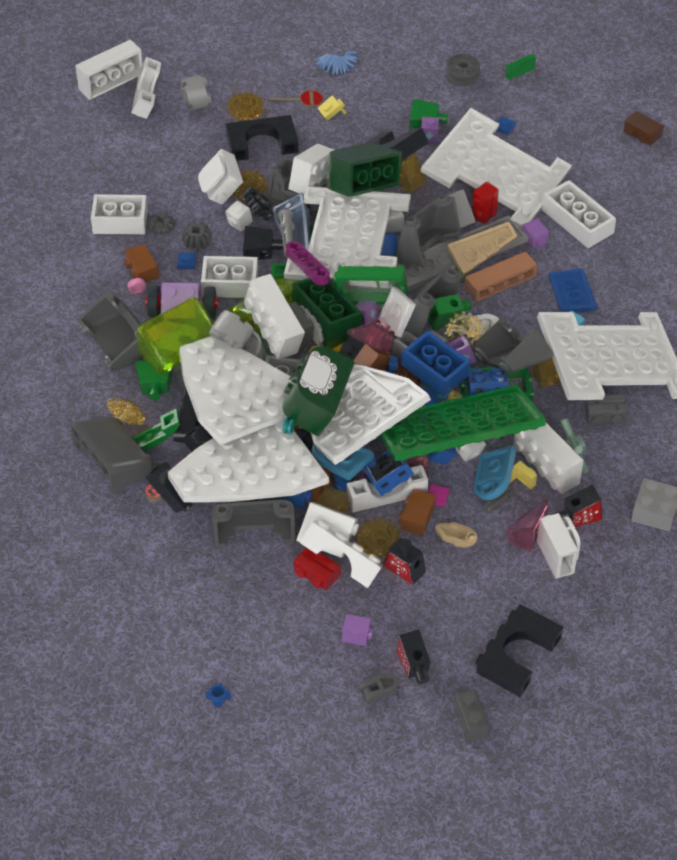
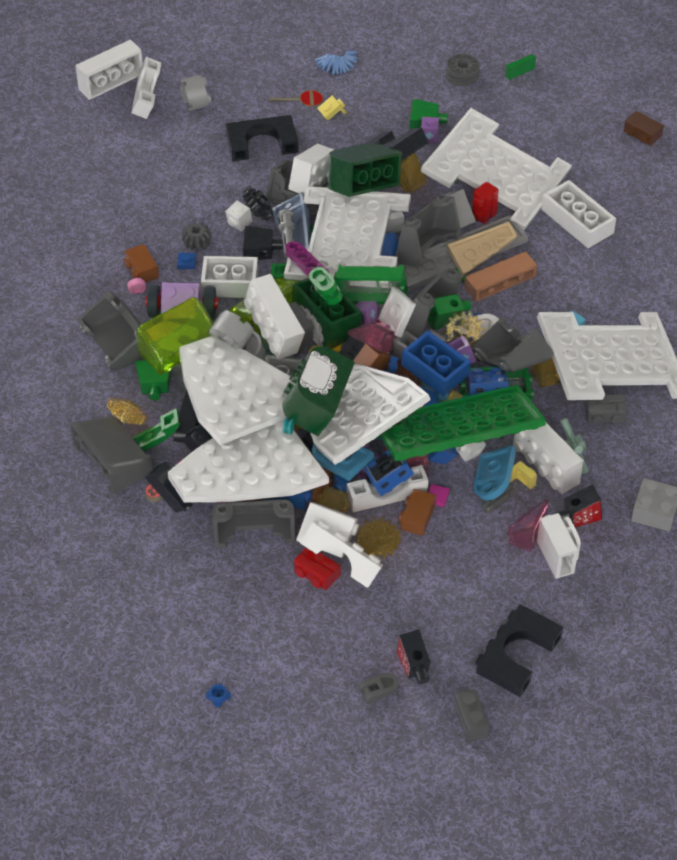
white brick [91,194,148,234] -> none
dark grey gear [147,212,175,234] -> none
white brick [198,149,243,204] -> none
clear yellow gear [228,91,263,121] -> none
clear yellow gear [232,169,266,200] -> none
medium lavender brick [342,614,374,646] -> none
black torso [383,538,426,585] -> none
tan arm [435,522,478,548] -> none
blue plate [496,116,516,135] -> none
medium lavender brick [522,219,549,249] -> none
blue tile [548,268,597,313] -> none
none -> green brick [309,267,343,305]

